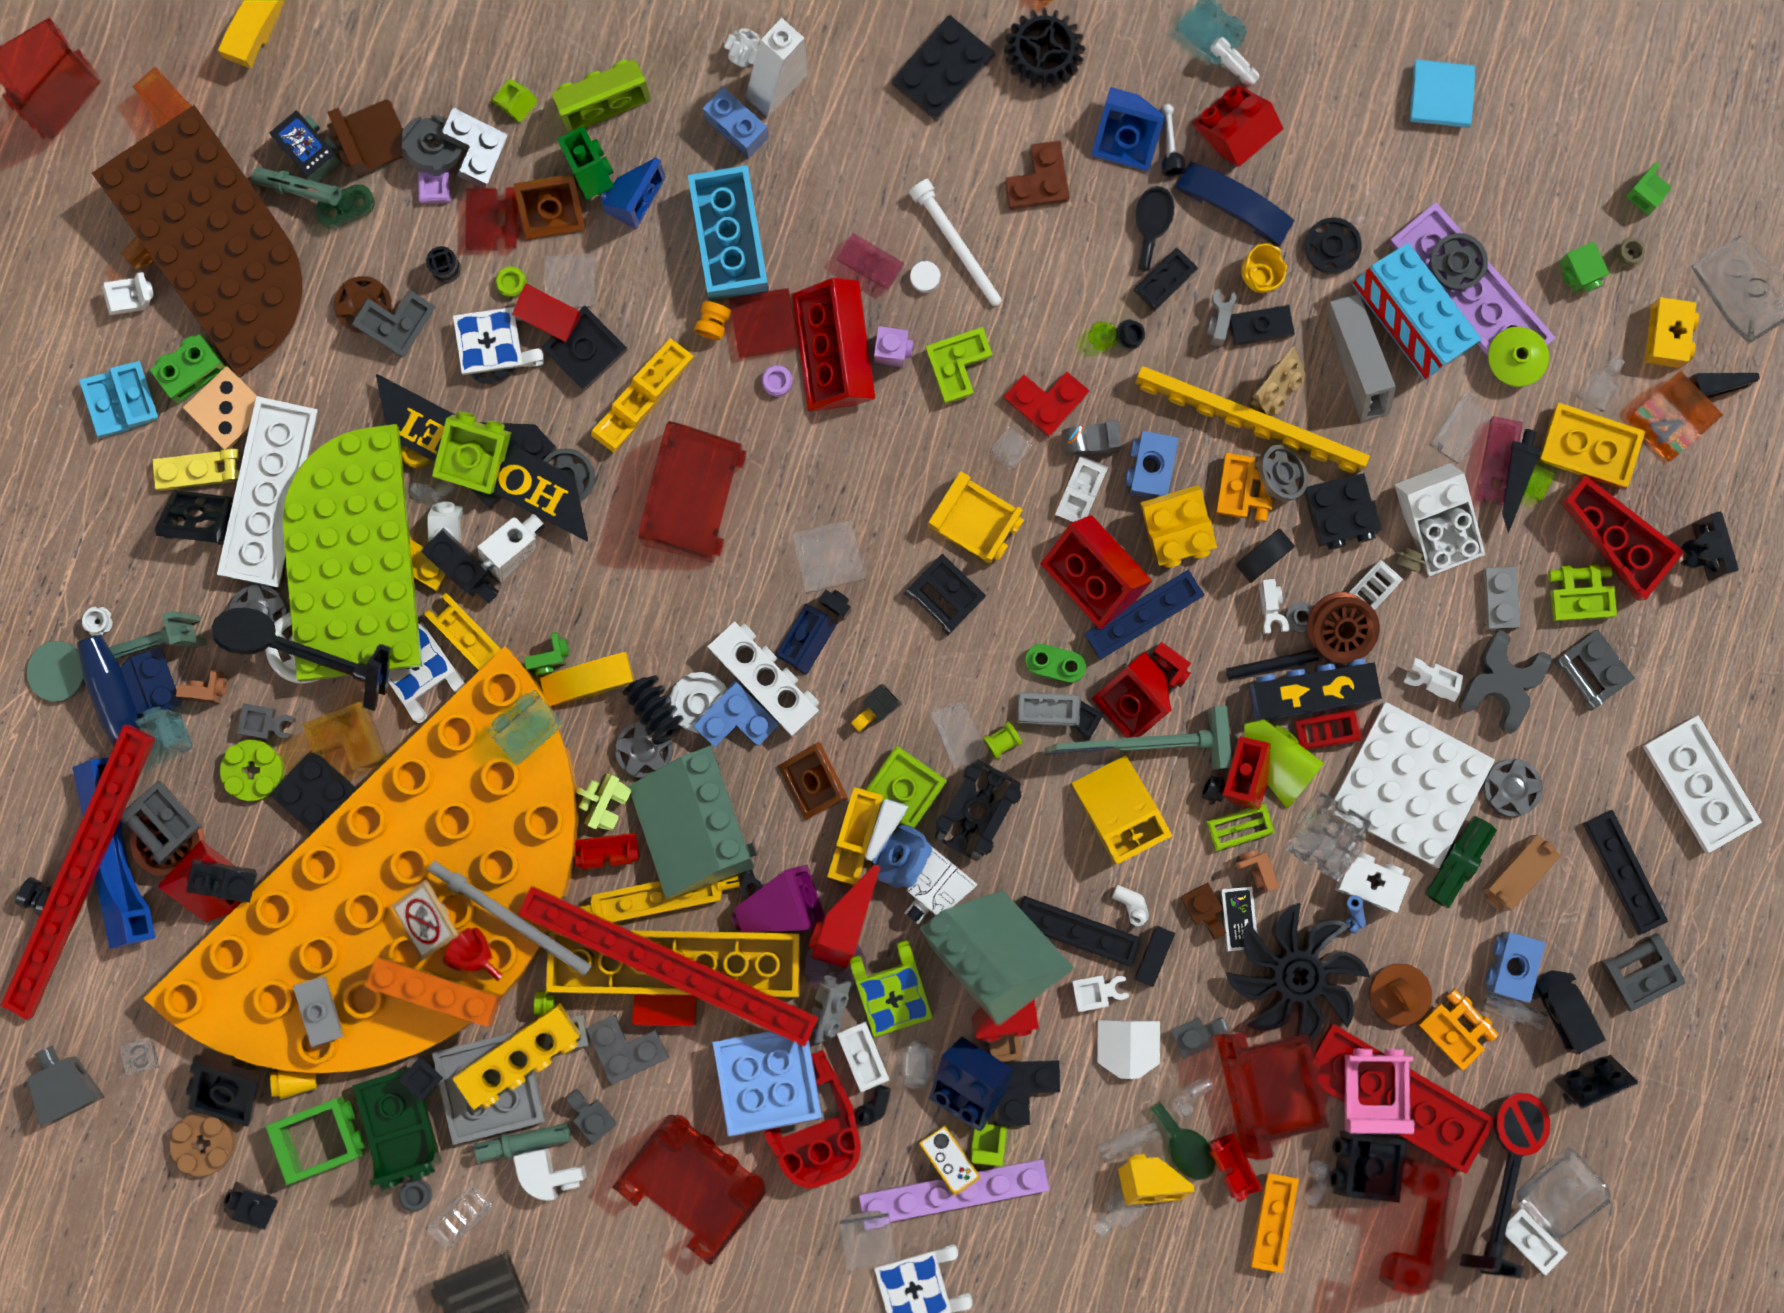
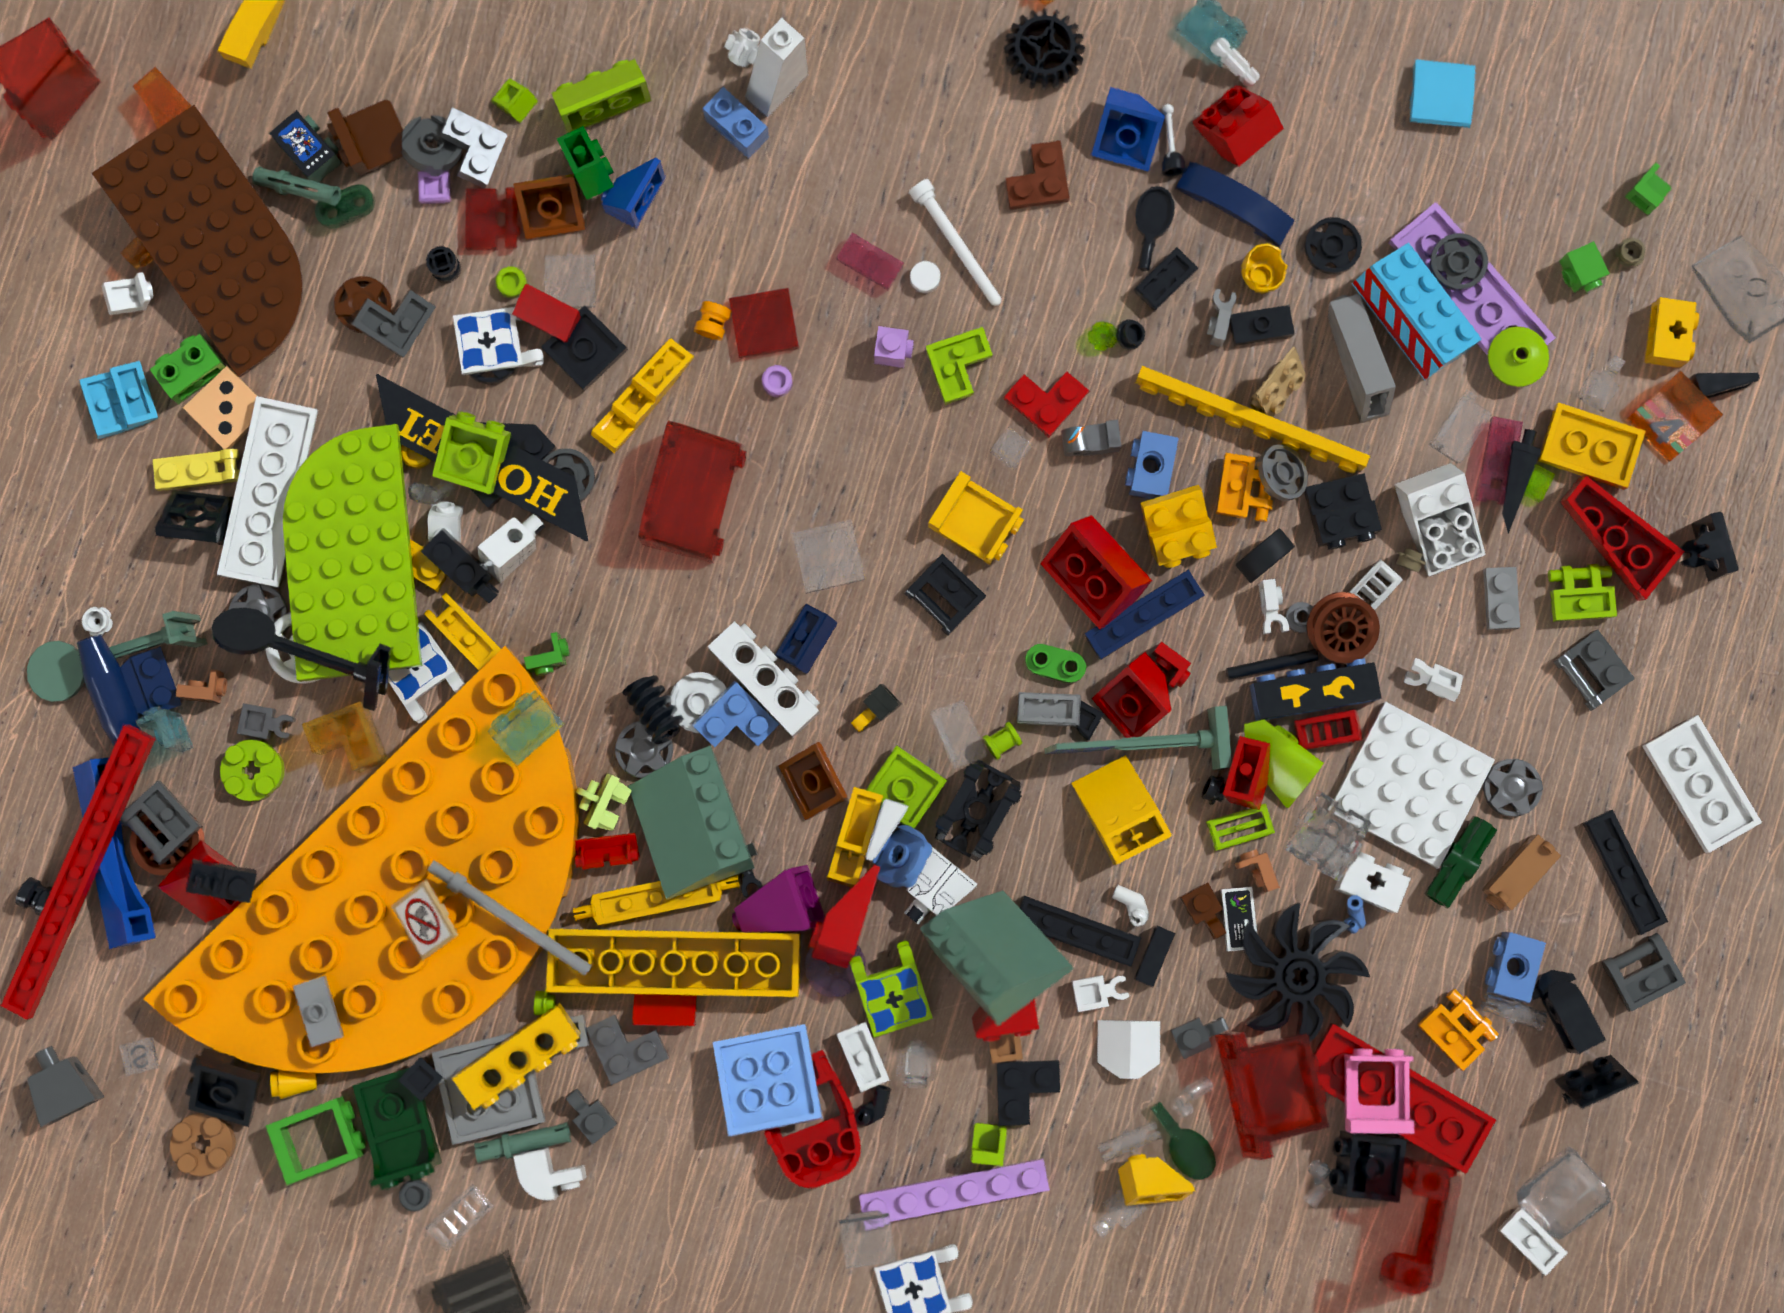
black bracket [223,1182,278,1230] -> none
black plate [270,749,358,833] -> none
orange brick [365,956,503,1027] -> none
red piece [442,927,503,981] -> none
red plate [518,886,819,1047] -> none
yellow slope [540,651,635,707] -> none
clear red windscreen [611,1114,766,1266] -> none
medium azure brick [688,165,769,301] -> none
red slope [792,277,875,412] -> none
light grey hinge [811,975,851,1044] -> none
black plate [819,589,851,620] -> none
black plate [891,14,995,121] -> none
tile [919,1126,980,1197] -> none
dark blue slope [929,1036,1013,1132] -> none
white slope [1055,456,1108,522] -> none
red hinge [1209,1133,1262,1202] -> none
light orange plate [1250,1172,1299,1273] -> none
dark orange tile [1369,963,1432,1026] -> none
dark grey piece [1458,630,1552,734] -> none
black piece [1459,1093,1550,1279] -> none

